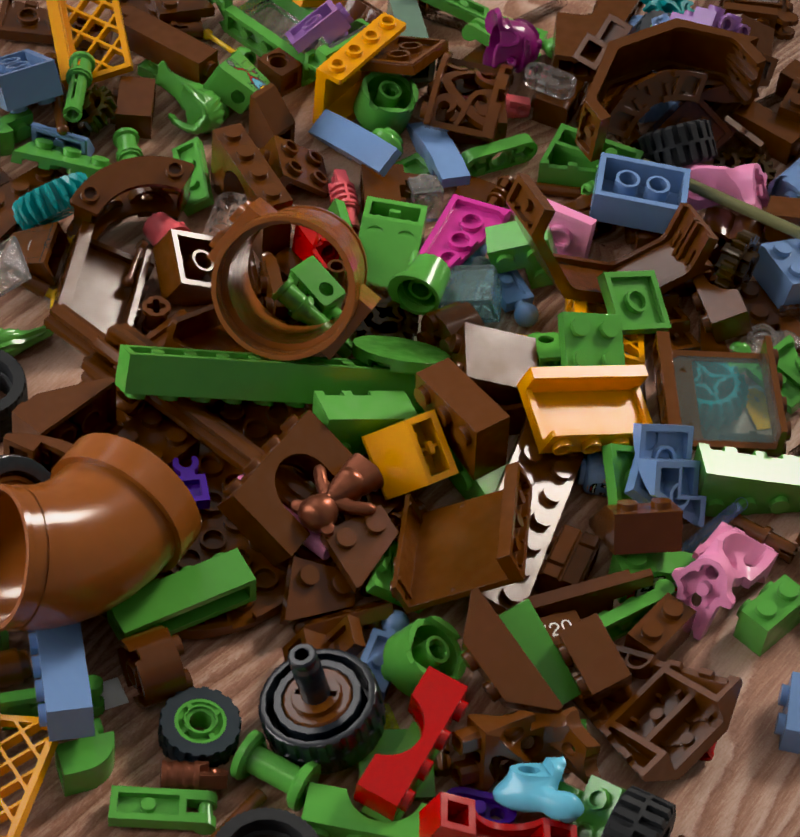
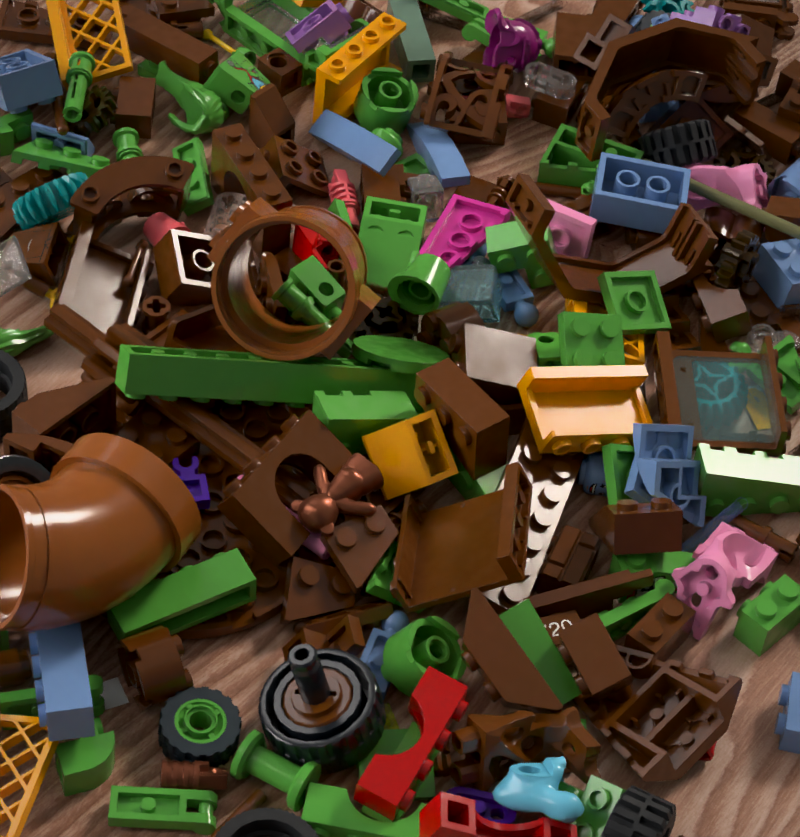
reddish brown tile [360,35,449,76] -> none
bright green beam [461,133,538,177] -> none

